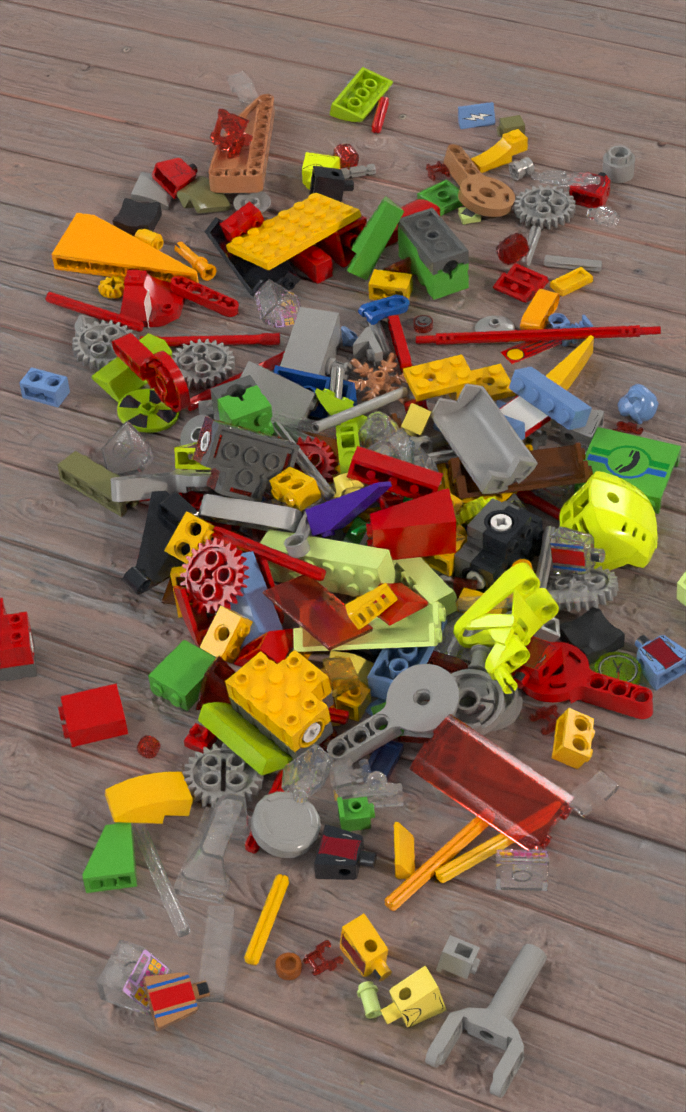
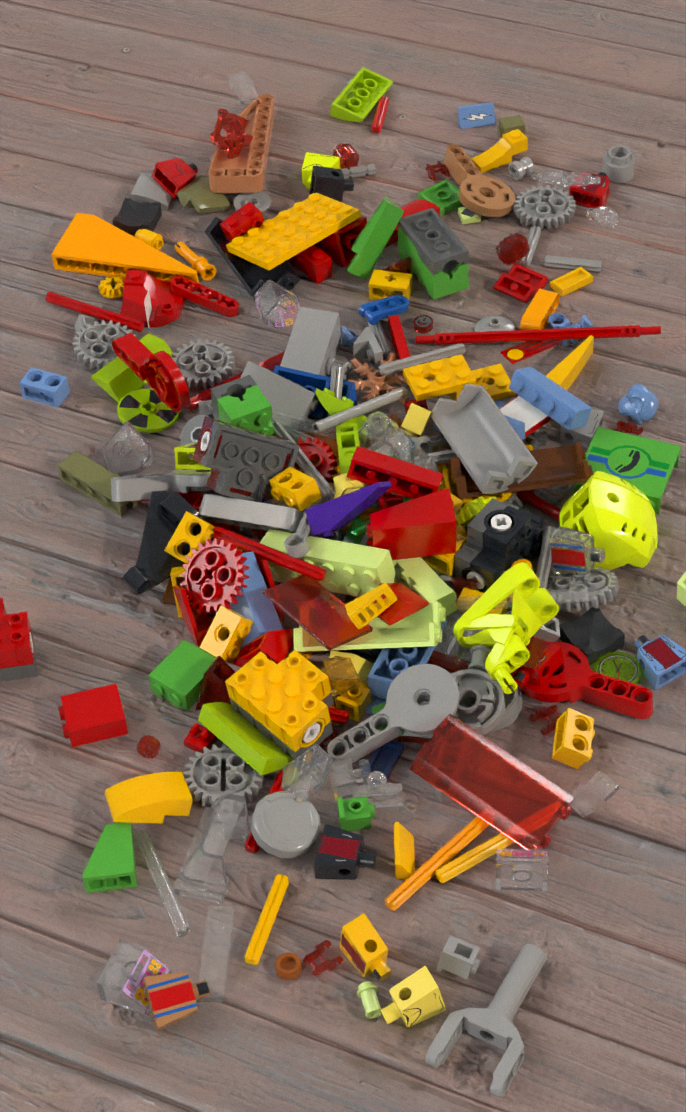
red piece [139,333,280,347] -> none
none -> light grey axle [379,344,466,376]

